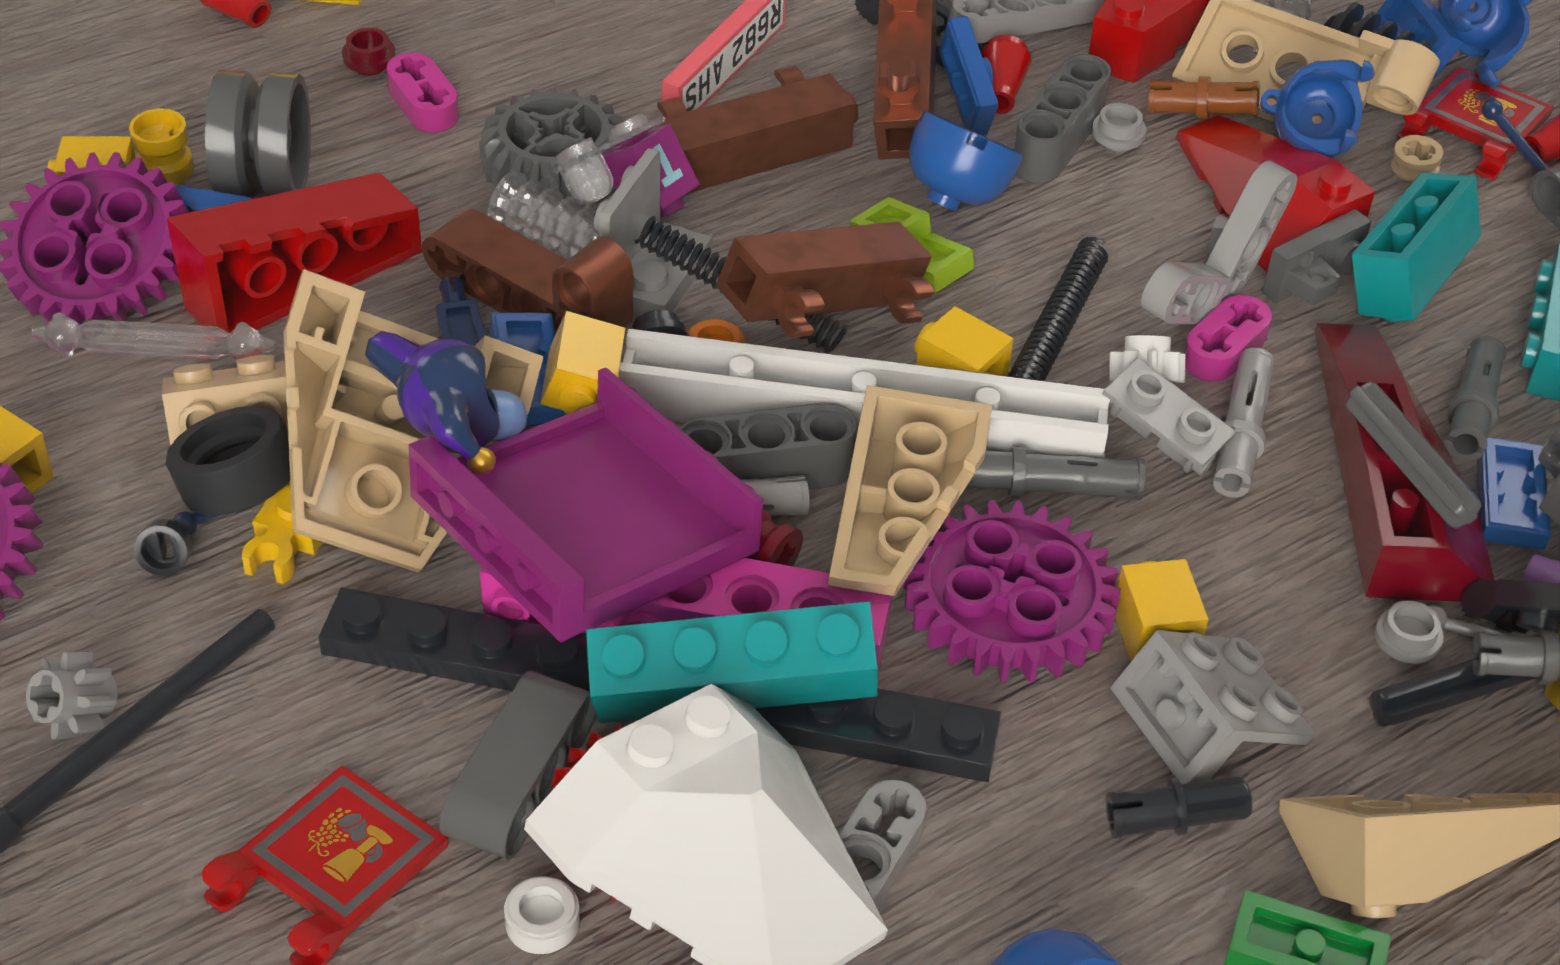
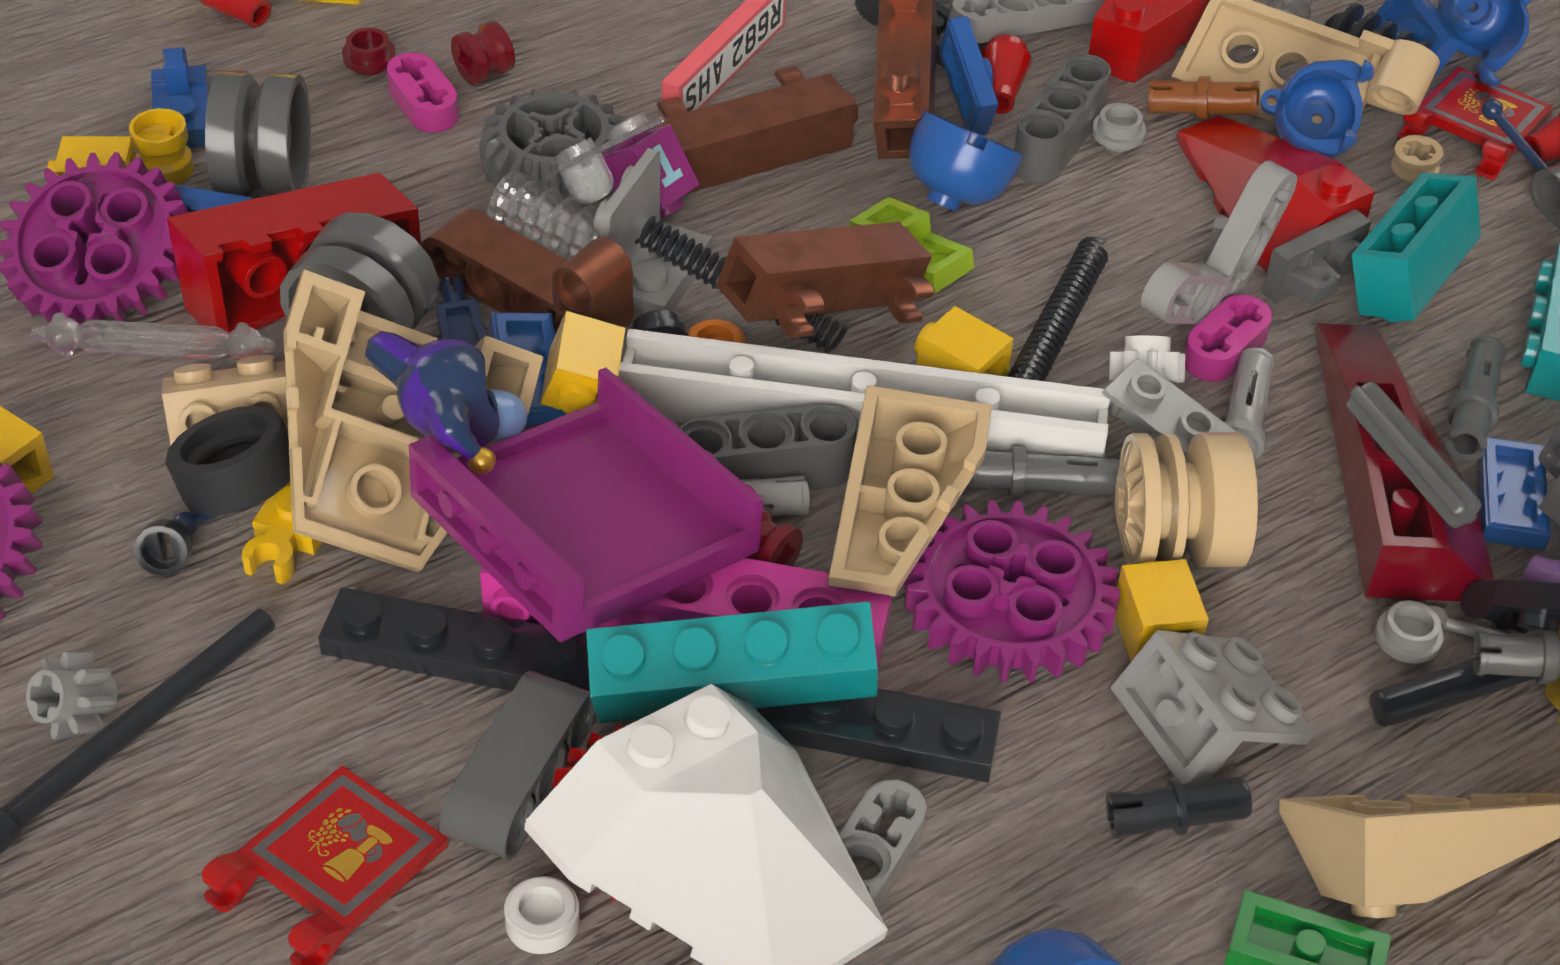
none -> blue hinge [151,47,209,148]
none -> dark grey wheel [280,212,439,329]
none -> dark red wheel [451,20,516,86]
none -> tan wheel [1115,432,1258,569]

